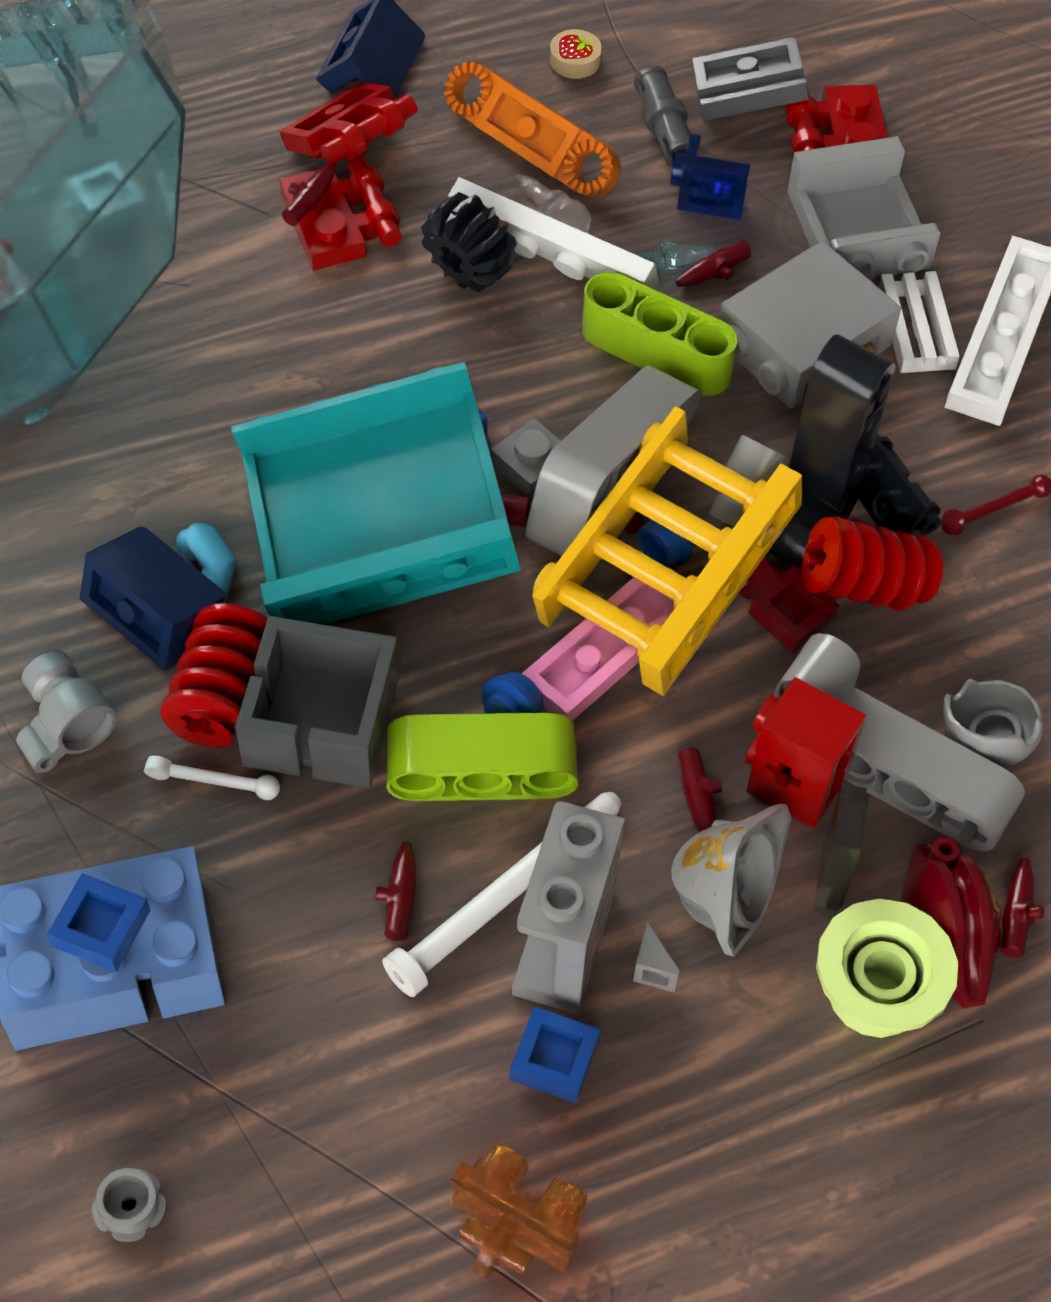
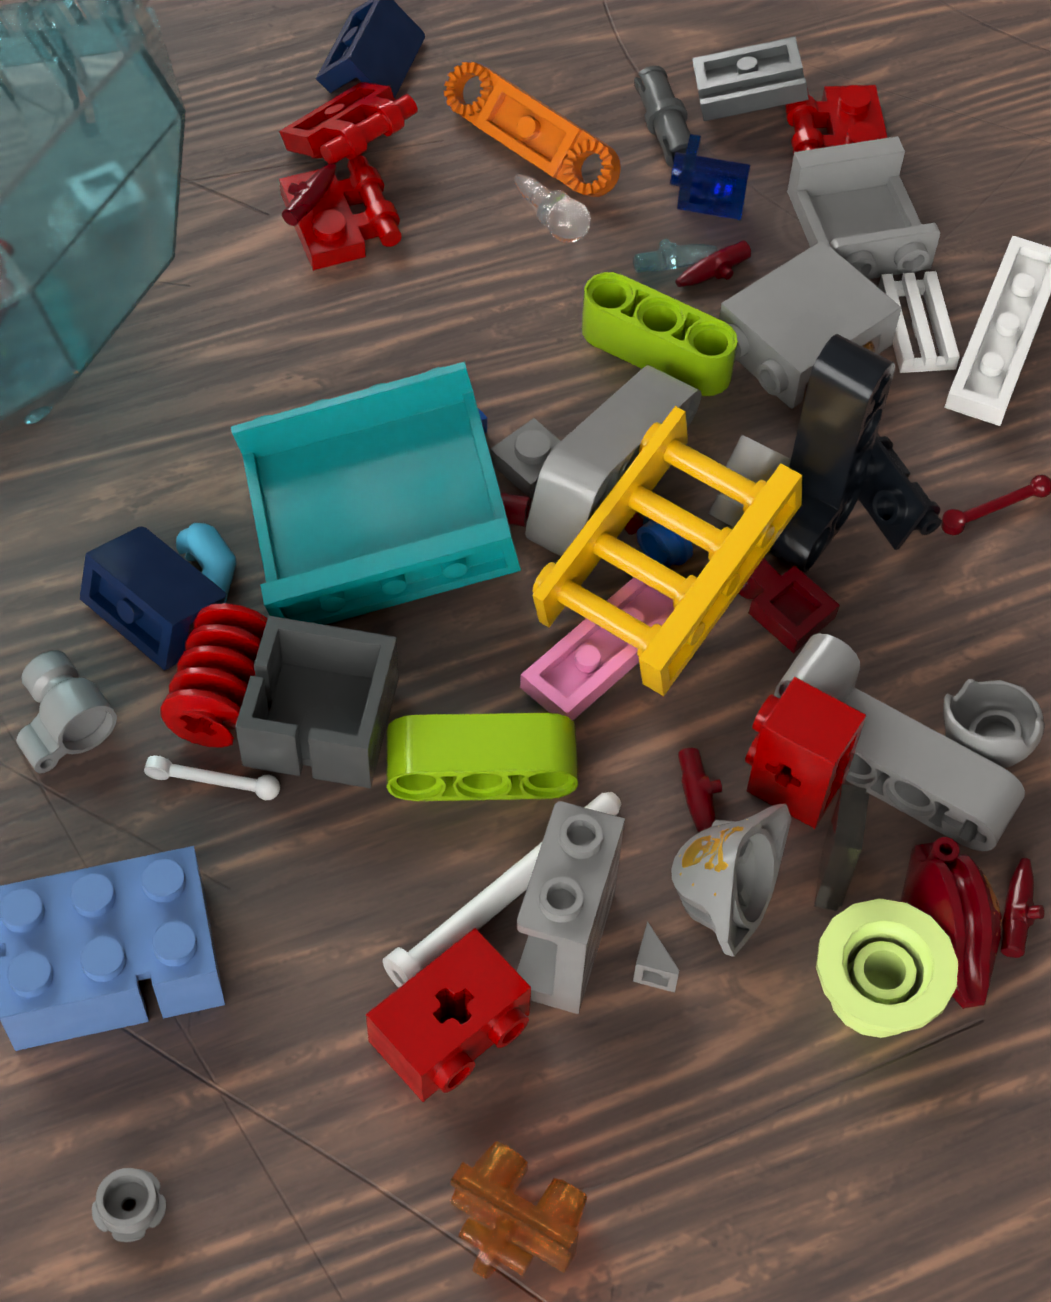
blue plate [47,873,150,972] -> none
dark red helmet [375,841,416,941] -> none
black gear [421,192,518,293] -> none
white plate [448,177,660,291] -> none
blue plate [481,672,543,714] -> none
blue plate [509,1006,601,1104] -> none
tan tile [550,29,602,79] -> none
red piece [801,516,943,612] -> none
none -> red brick [366,928,531,1102]

